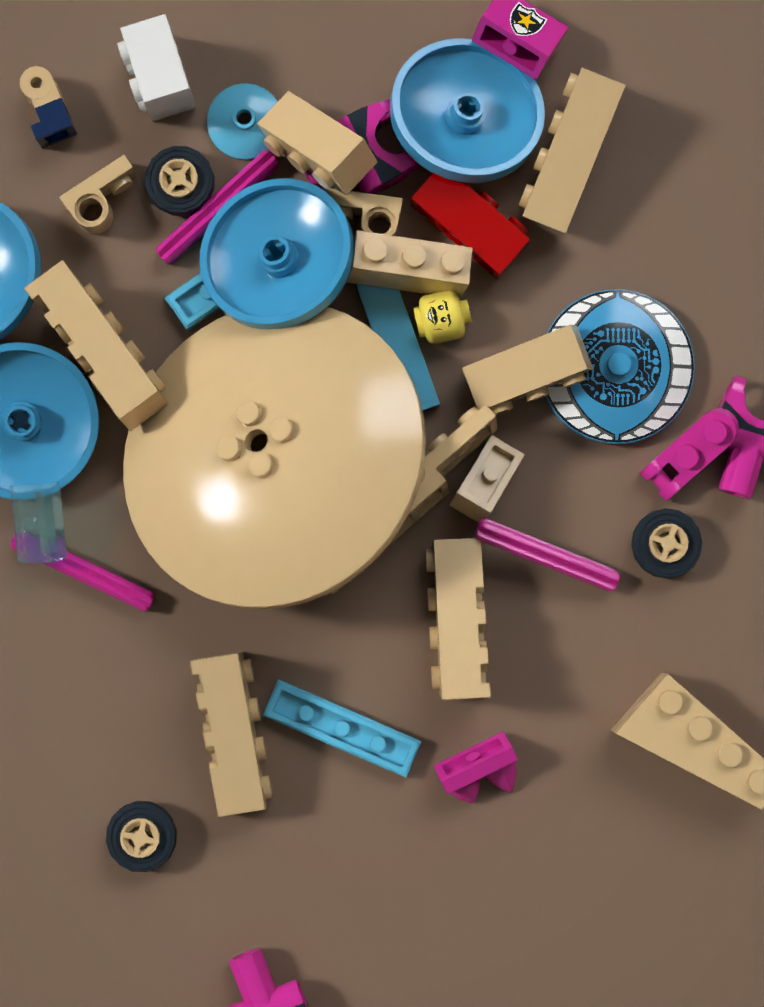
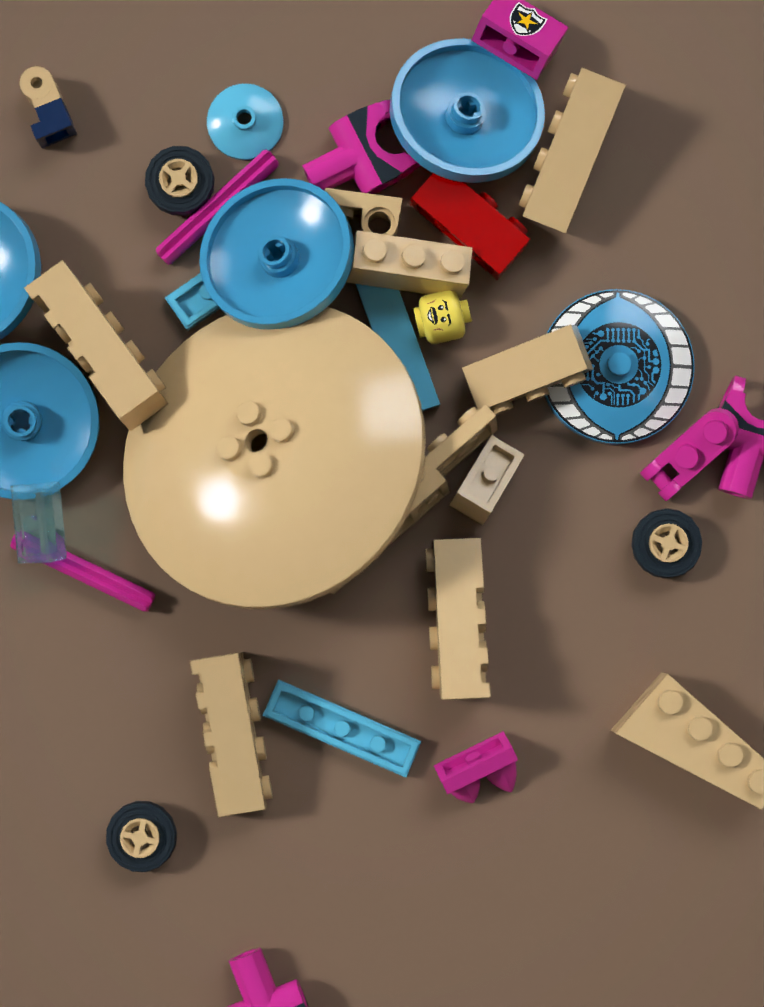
tan plate [59,155,137,234] -> none
white brick [117,14,196,122] -> none
tan brick [257,91,378,195] -> none
dark pink axle [474,518,620,592] -> none

